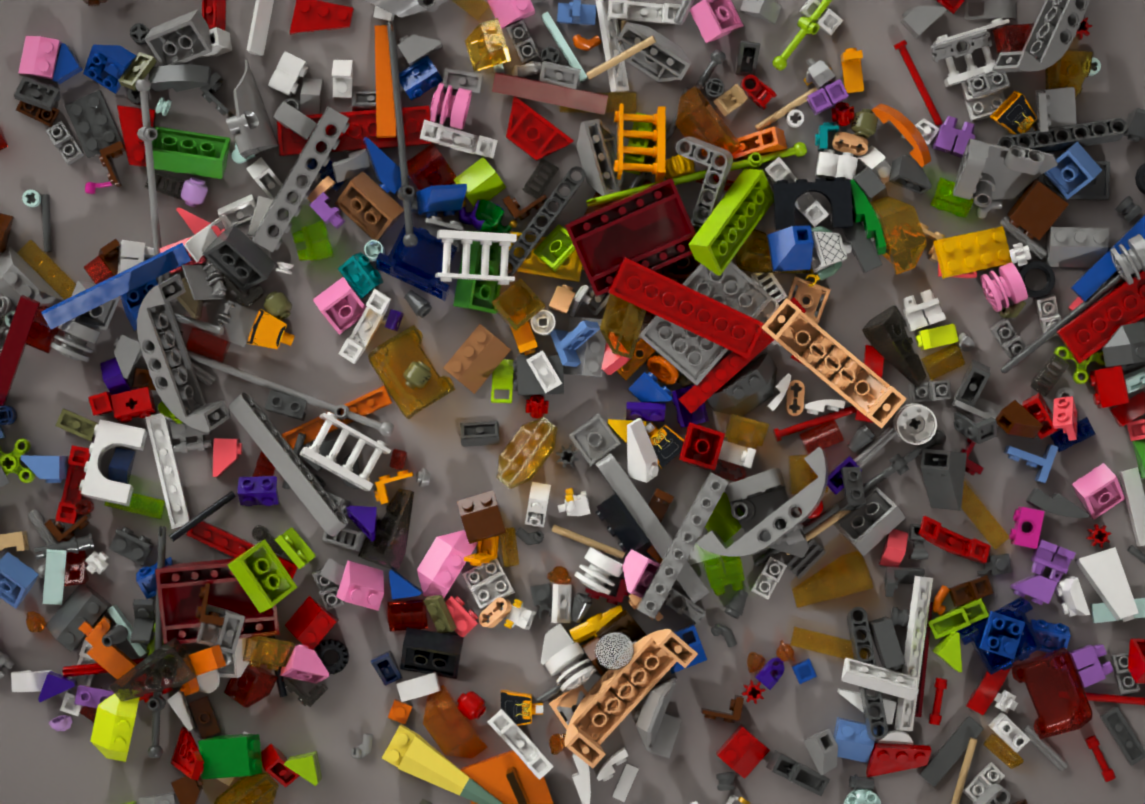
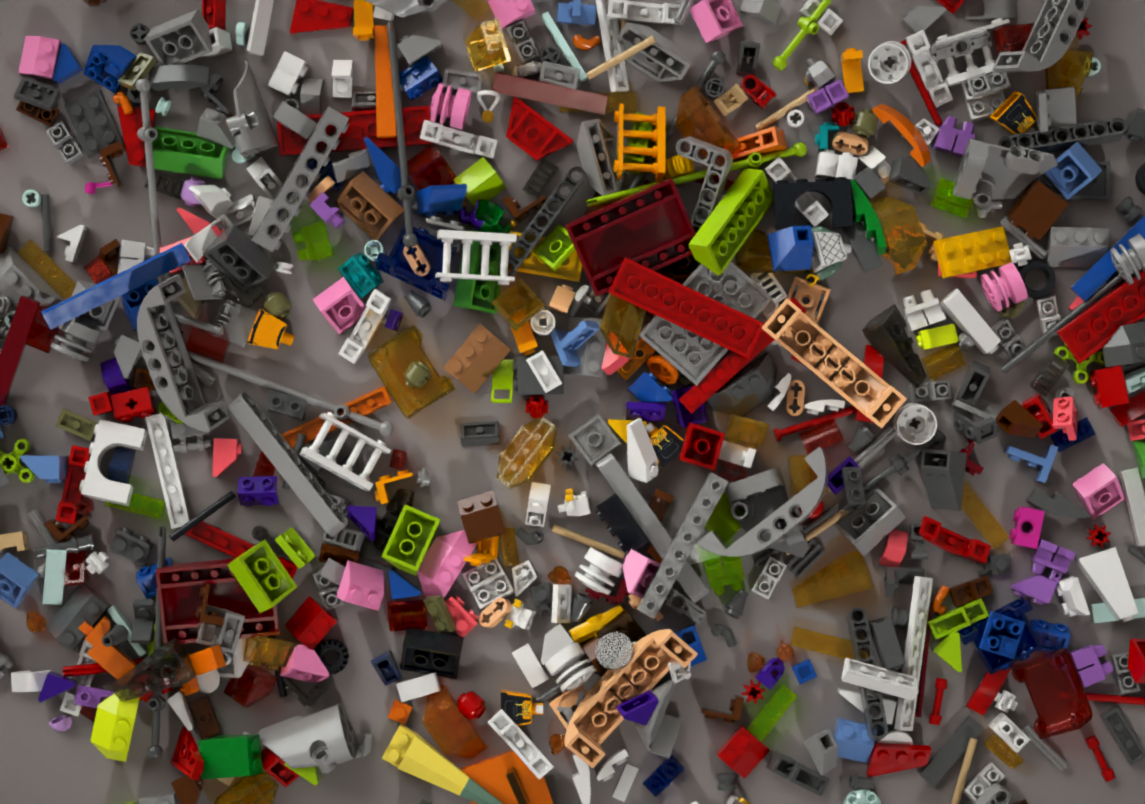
none -> white slope [57,225,88,264]
none -> orange arm [113,92,134,115]
none -> white slope [188,185,233,219]
none -> light grey slope [197,108,239,149]
none -> light aqua tile [236,22,249,46]
none -> light grey panel [258,704,355,774]
none -> reddish brown plate [319,543,360,567]
none -> light orange bracket [353,0,374,41]
none -> lime slope [381,504,440,576]
none -> light nougat beam [403,243,431,276]
none -> white piece [476,90,501,123]
none -> white piece [512,560,537,597]
none -> white slope [512,643,549,688]
none -> dark purple slope [616,690,659,725]
none -> clear blue slope [643,754,685,797]
none -> white piece [668,661,691,683]
none -> clear neon green plate [746,684,797,741]
none -> white wheel [868,41,912,84]
none -> white slope [905,30,953,108]
none -> white slope [939,289,1001,354]

